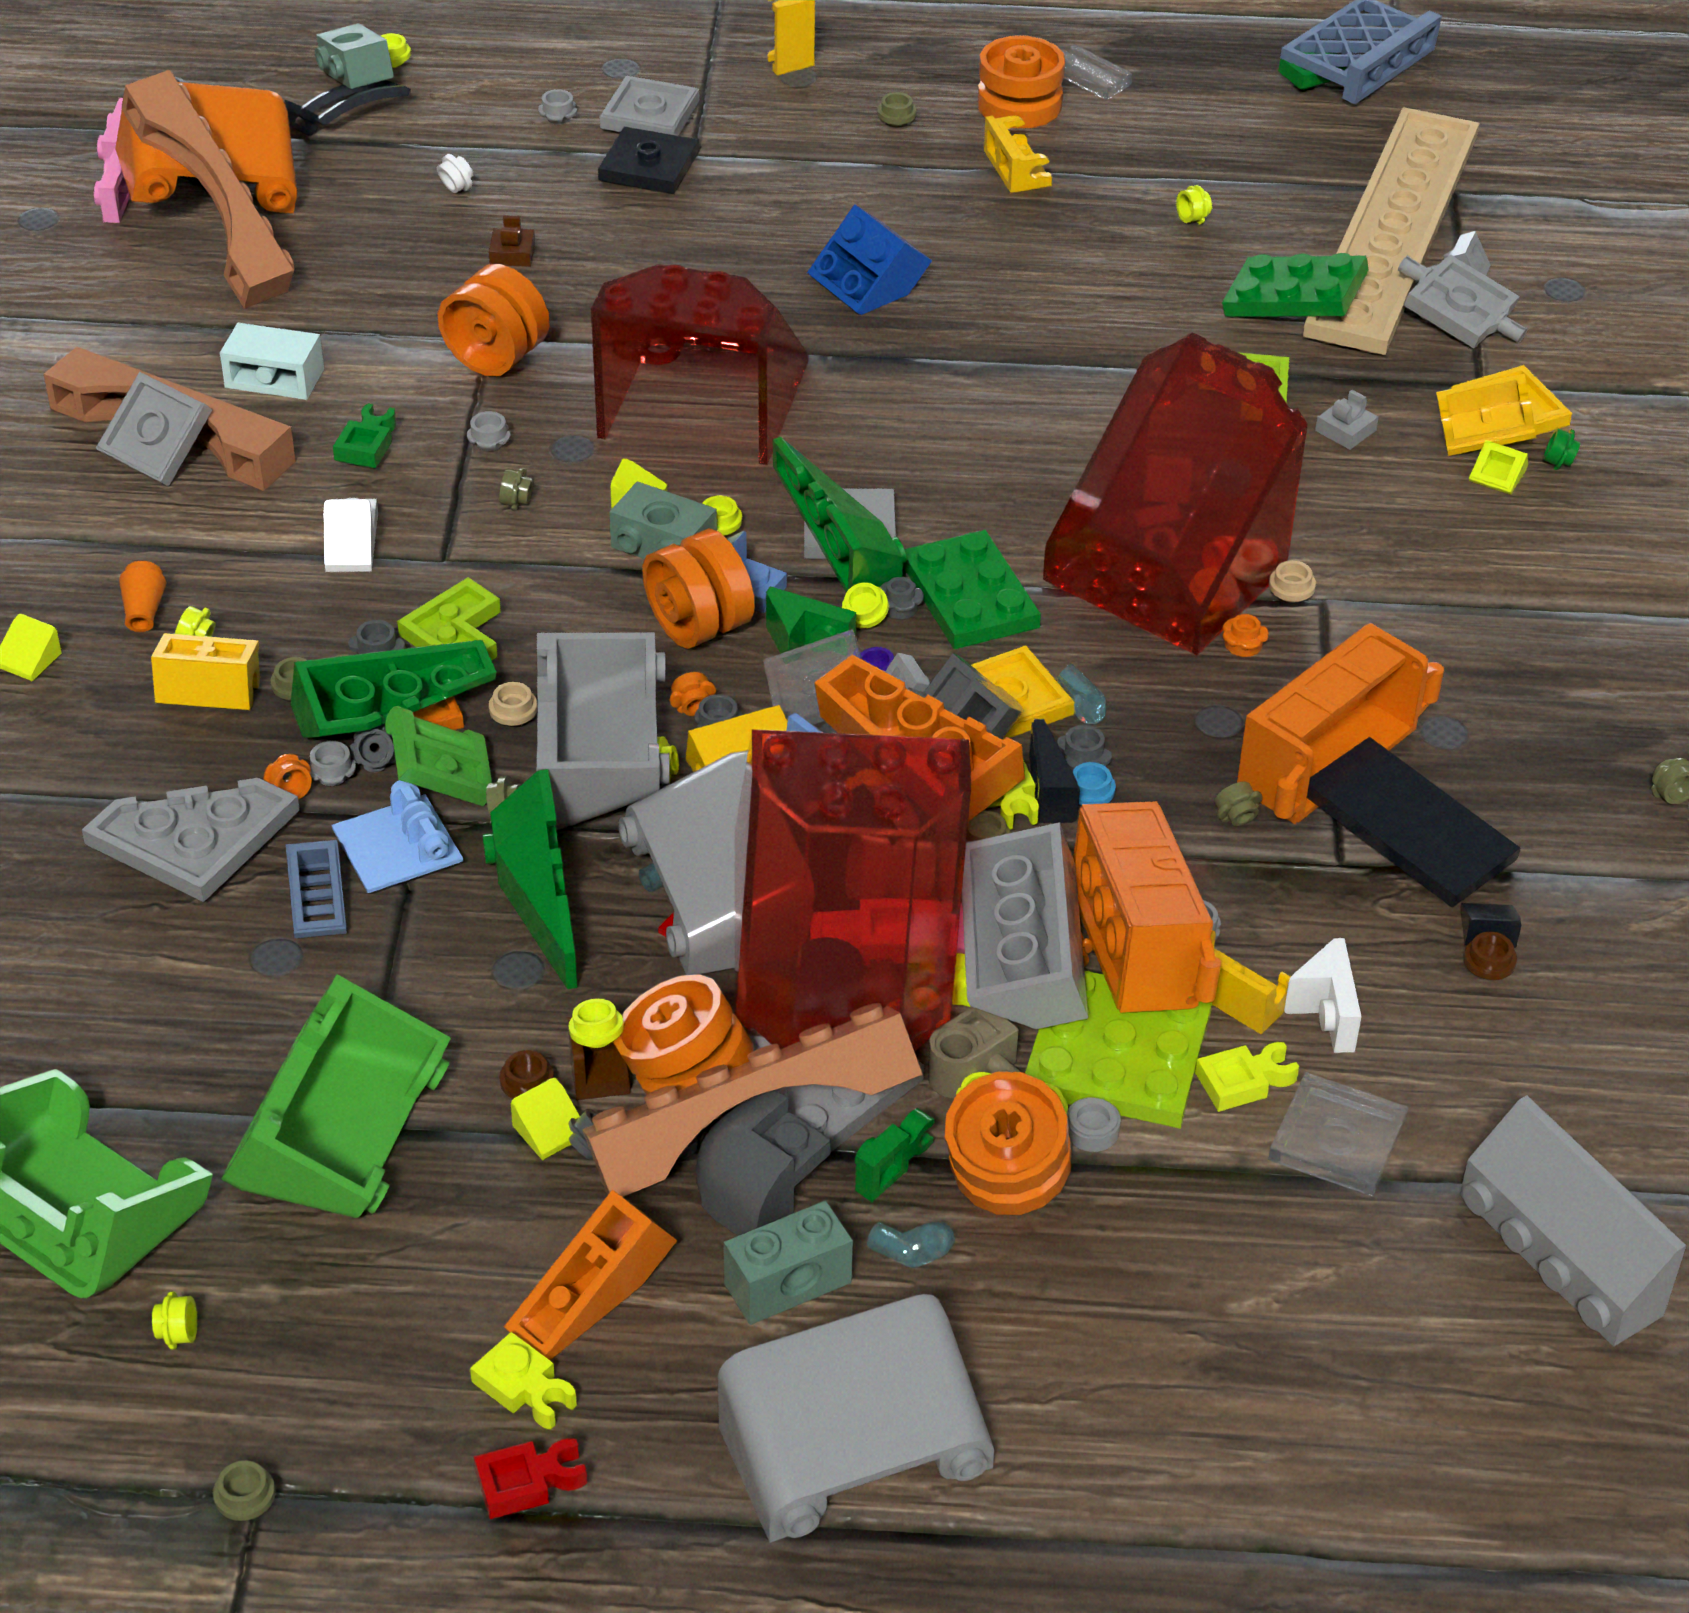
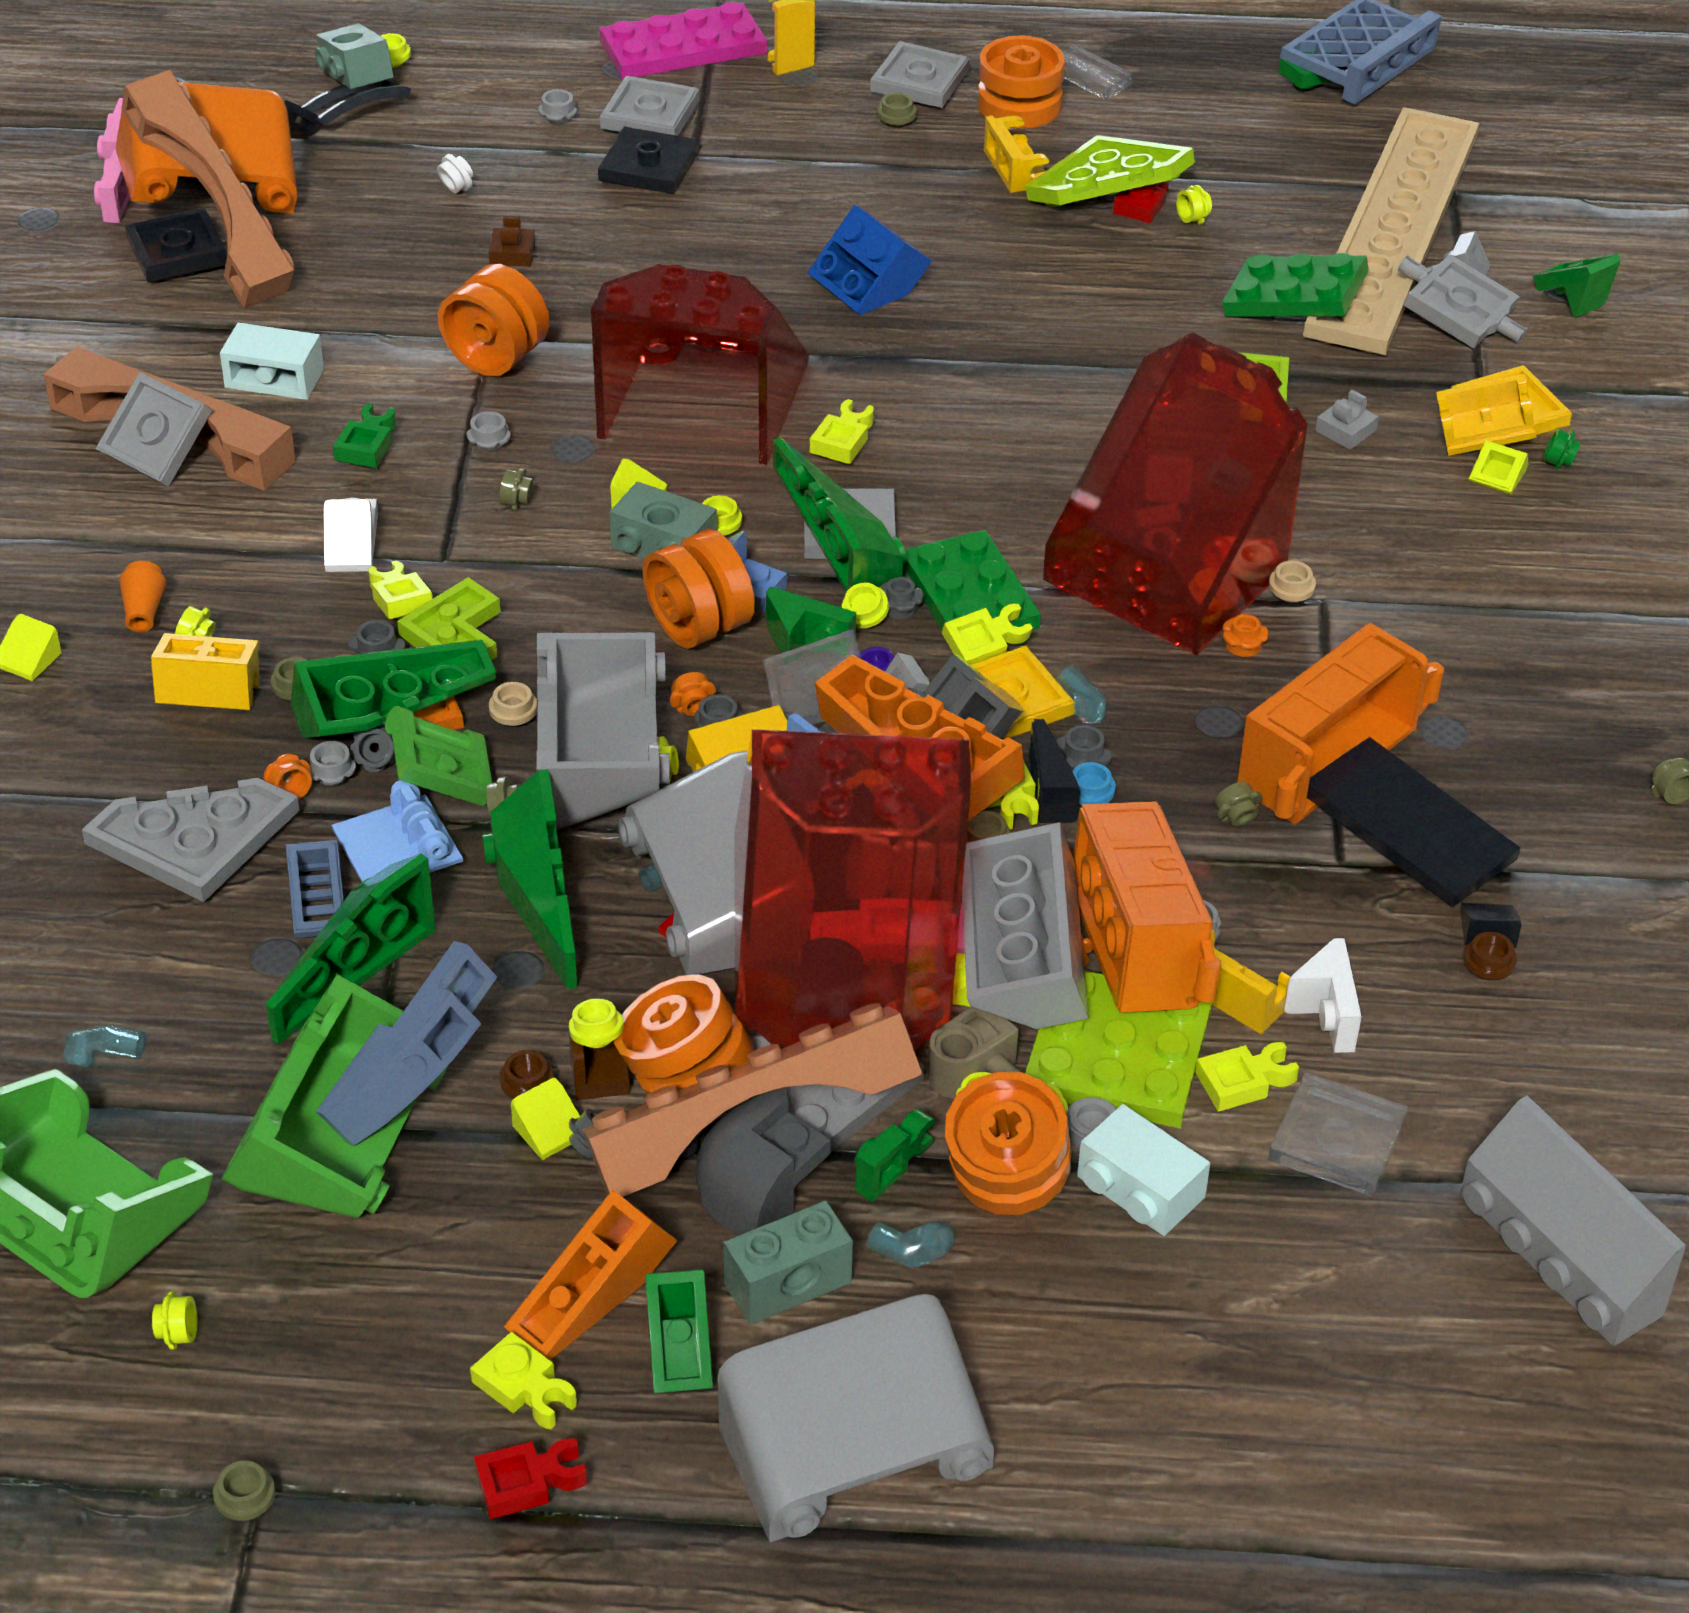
none -> clear light blue arm [62,1024,146,1067]
none -> black plate [125,208,227,282]
none -> green wedge [266,853,436,1045]
none -> sand blue slope [316,941,497,1146]
none -> neon yellow plate [368,560,432,620]
none -> dark pink plate [599,2,767,79]
none -> green slope [645,1269,713,1393]
none -> neon yellow plate [810,399,874,464]
none -> light grey plate [870,41,970,108]
none -> neon yellow plate [942,604,1033,665]
none -> lime plate [1025,135,1195,207]
none -> light aqua brick [1077,1104,1210,1236]
none -> red plate [1113,181,1169,223]
none -> green slope [1533,253,1621,318]

